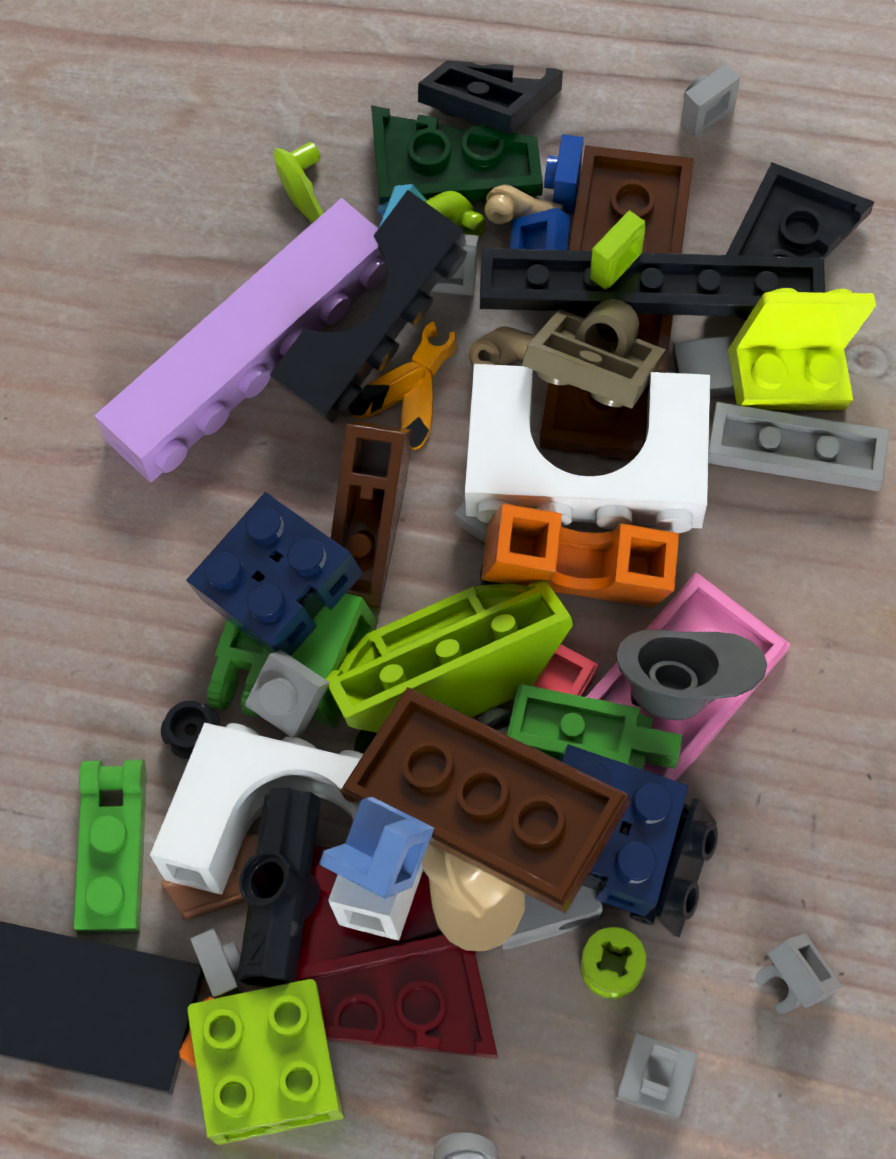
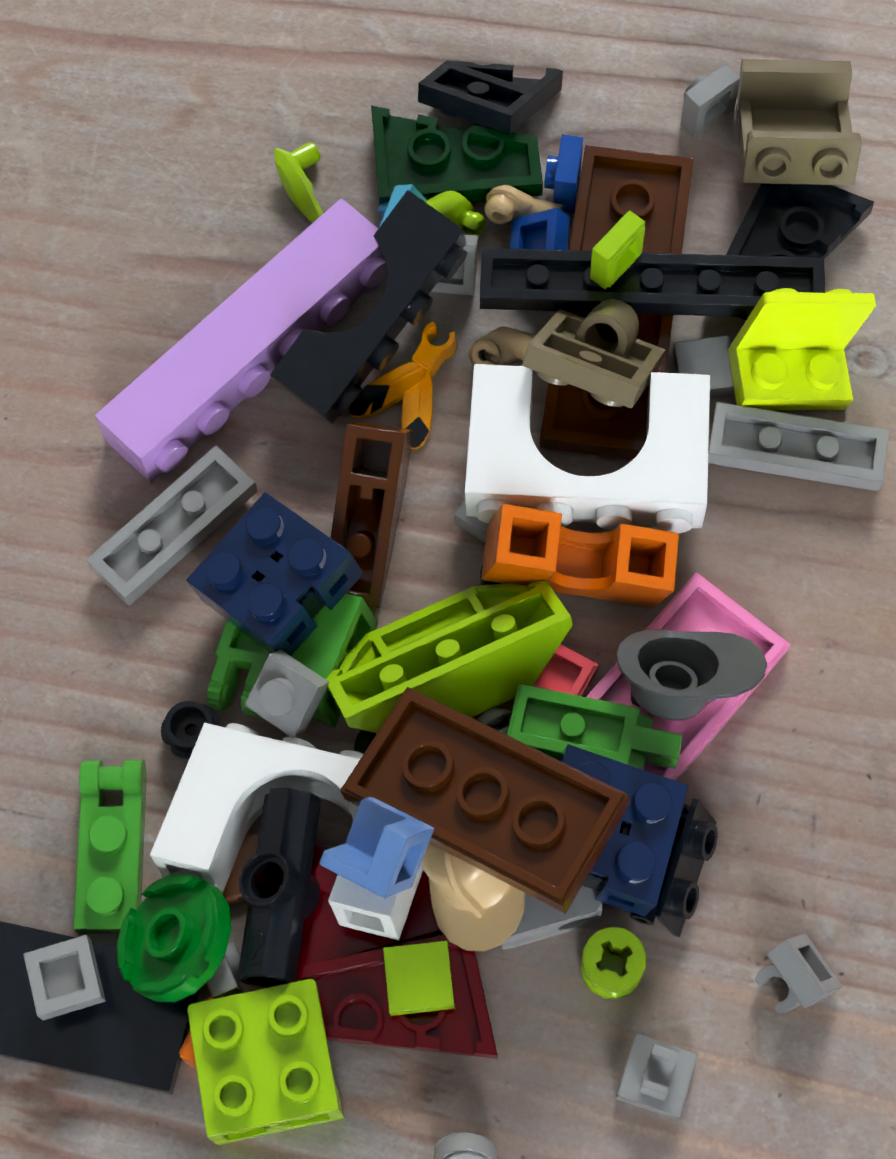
none -> light grey tile [23,935,106,1020]
none -> light grey plate [86,446,258,606]
none -> green tile [116,873,232,1002]
none -> lime tile [383,941,455,1016]
none -> dark tan panel [736,59,862,185]

